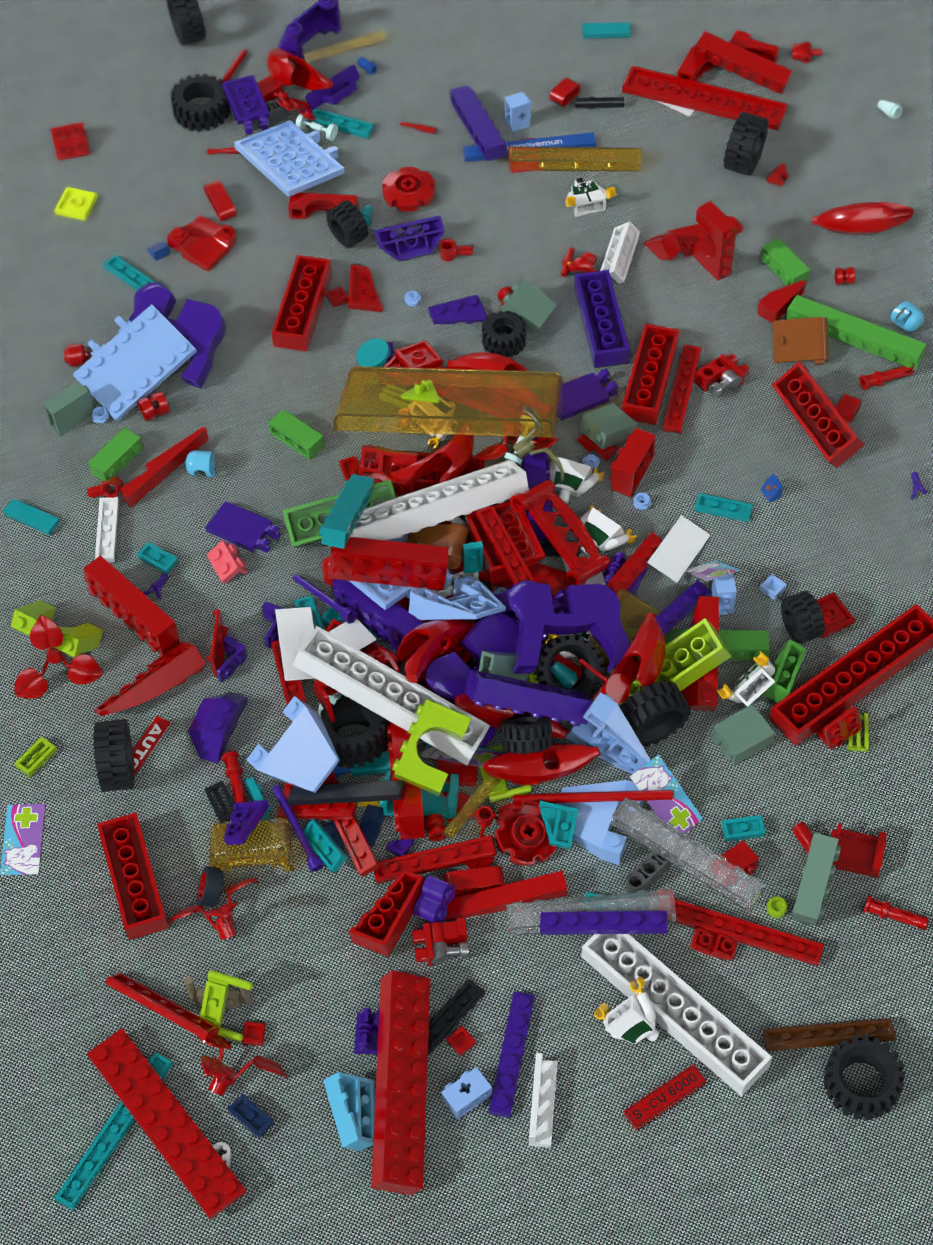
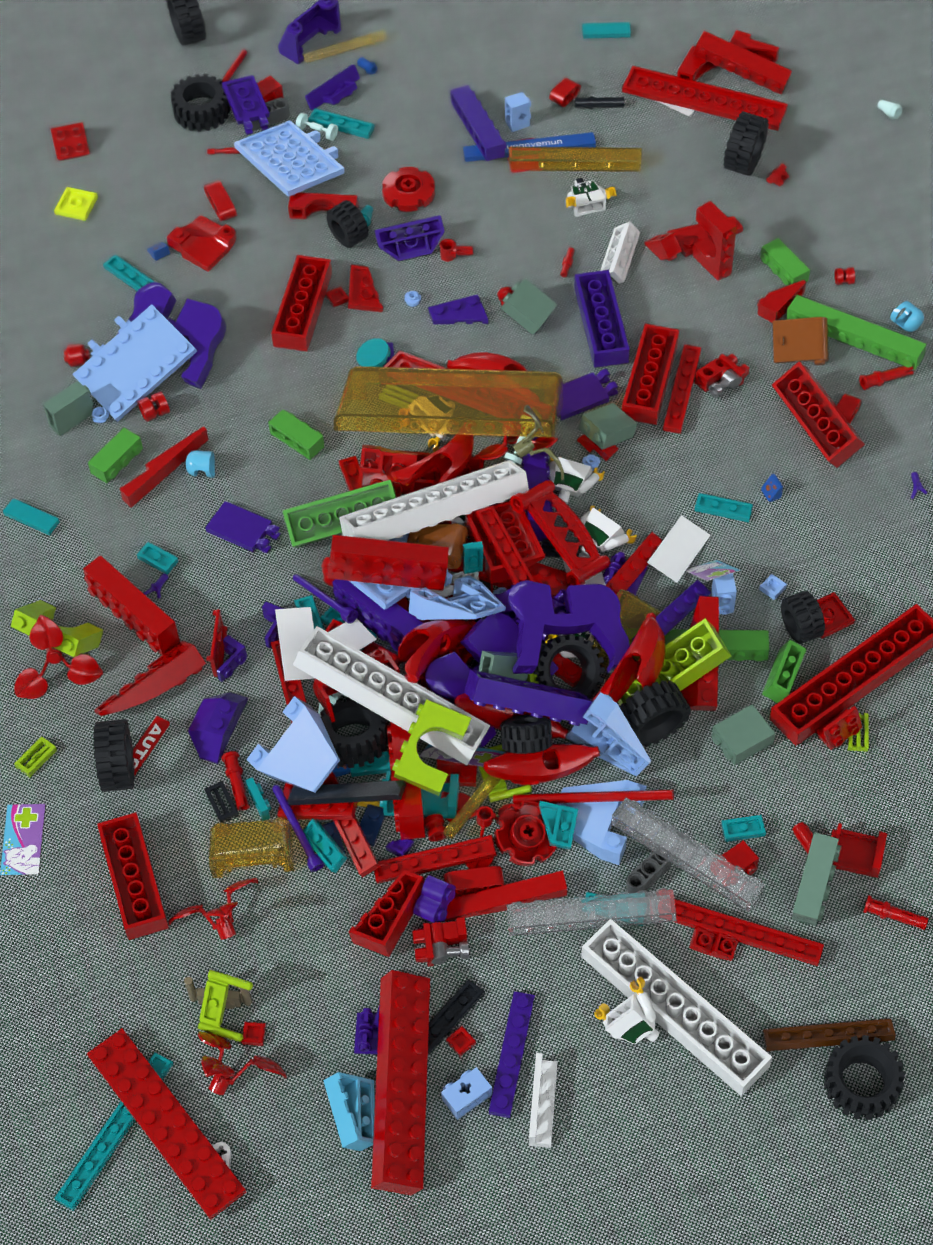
red axle [87,477,124,498] -> none
white plate [95,497,119,562] -> none
red tile [106,972,220,1040] -> none
black wheel [197,866,224,907] -> none
coral bracket [206,540,248,584] -> none
dark purple wing [224,800,270,845] -> none
dark blue plate [227,1093,274,1139] -> none
red piece [266,48,334,90] -> none
red plant [274,90,316,121] -> none
teal brick [319,474,374,549] -> none
red tile [395,340,443,375] -> none
red piece [400,121,436,134] -> none
lime piece [401,380,440,403] -> none
black tyre [482,311,526,358] -> none
dark purple plate [540,911,668,935] -> none
teal cone [550,661,579,689] -> none
red animal [567,252,597,273] -> none
red piece [579,659,630,704] -> none
red brick [610,428,656,497] -> none
red tile [623,1064,707,1131] -> none
sticker [630,755,703,841] -> none
light blue plate [633,492,651,510] -> none
white torso [717,651,775,707] -> none
lime tile [766,896,788,918] -> none
red piece [792,42,822,63] -> none
red piece [812,202,914,235] -> none

